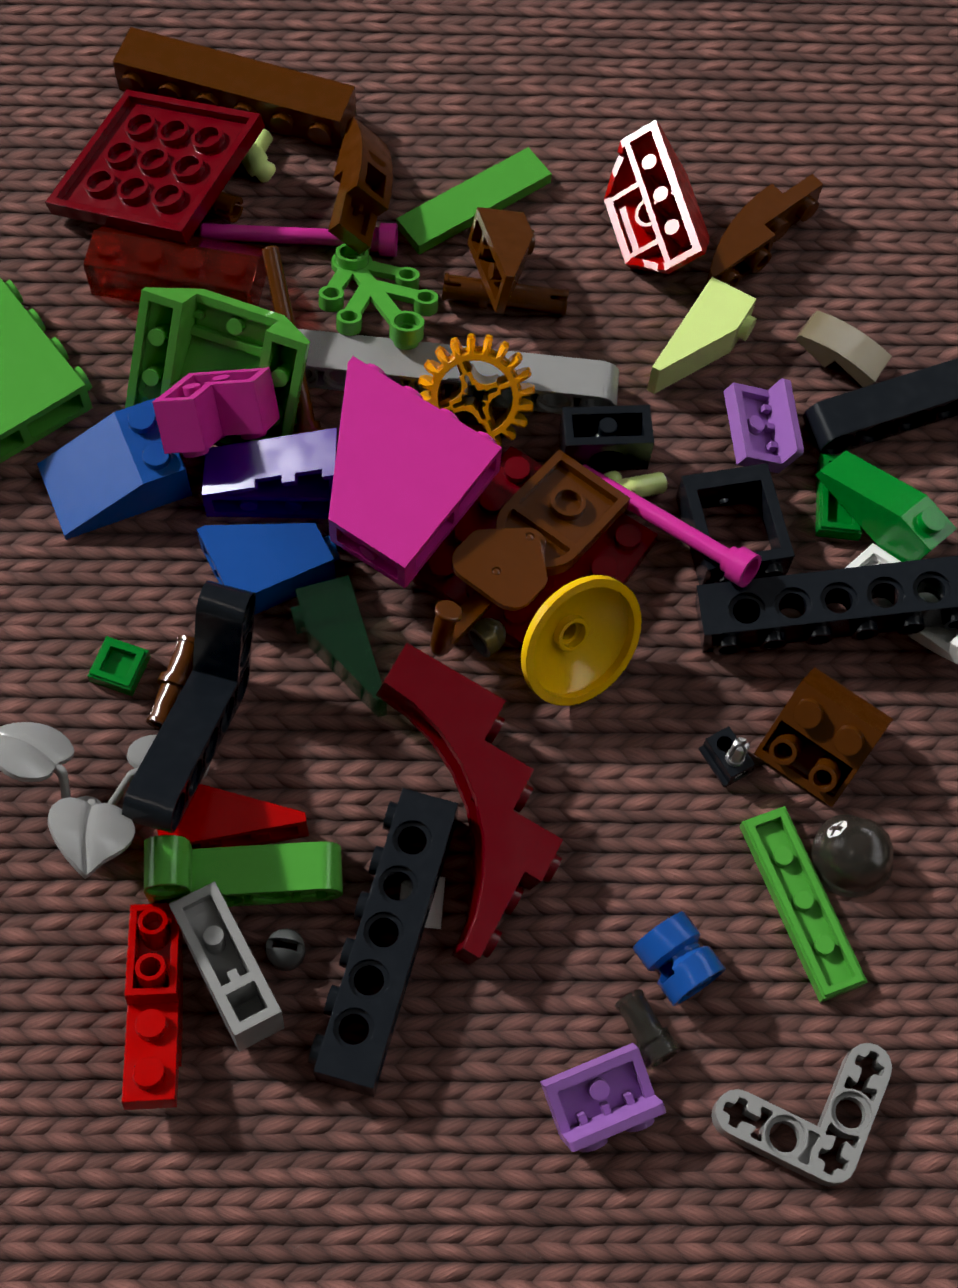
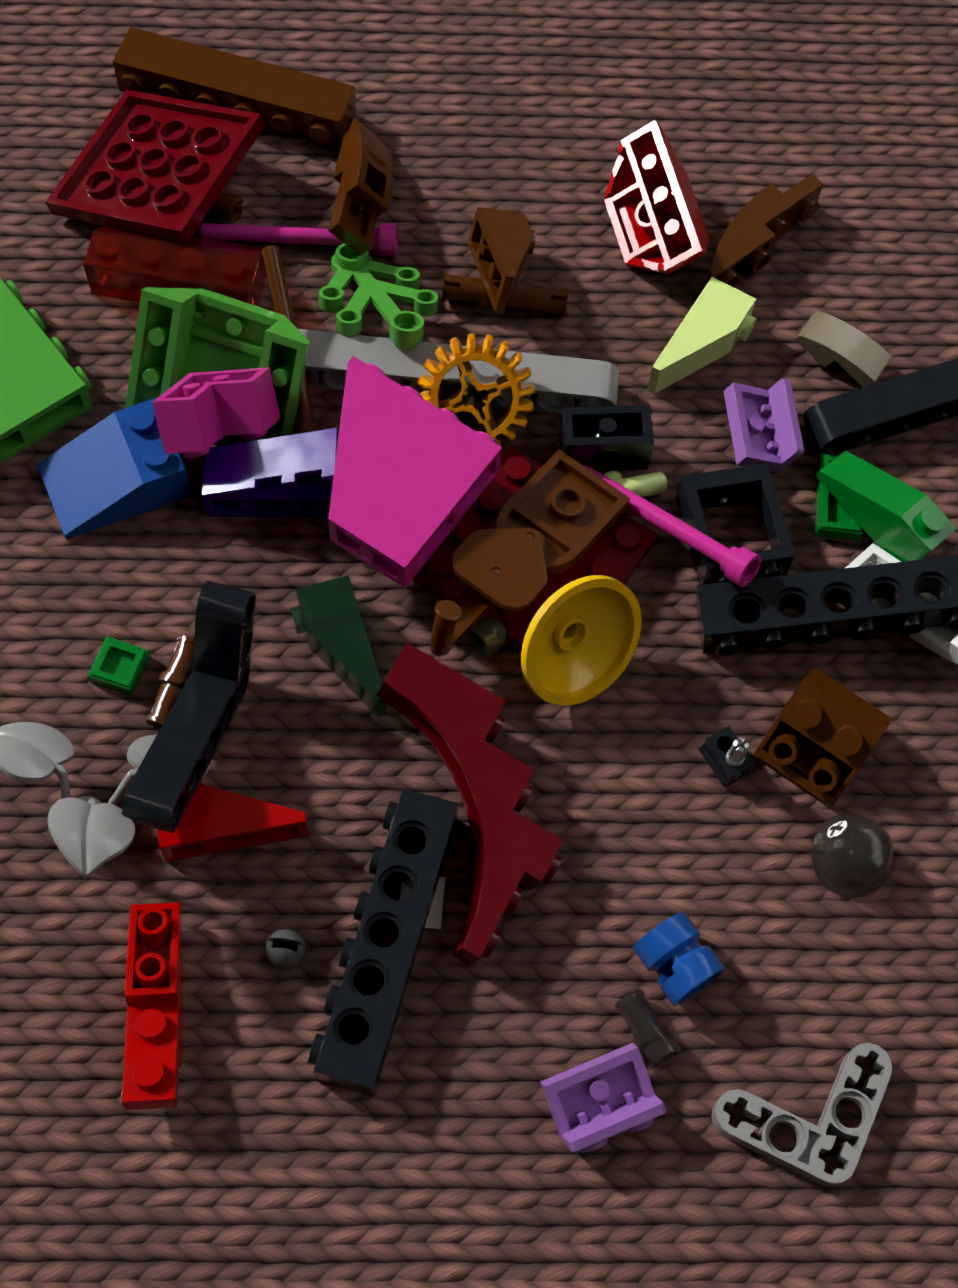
bright green beam [144,835,343,907] -> none
light grey slope [169,881,285,1052] -> none
blue slope [197,523,340,614] -> none
yellowish green arm [241,129,276,183] -> none
bright green tile [396,147,552,255] -> none
bright green tile [739,806,868,1003] -> none

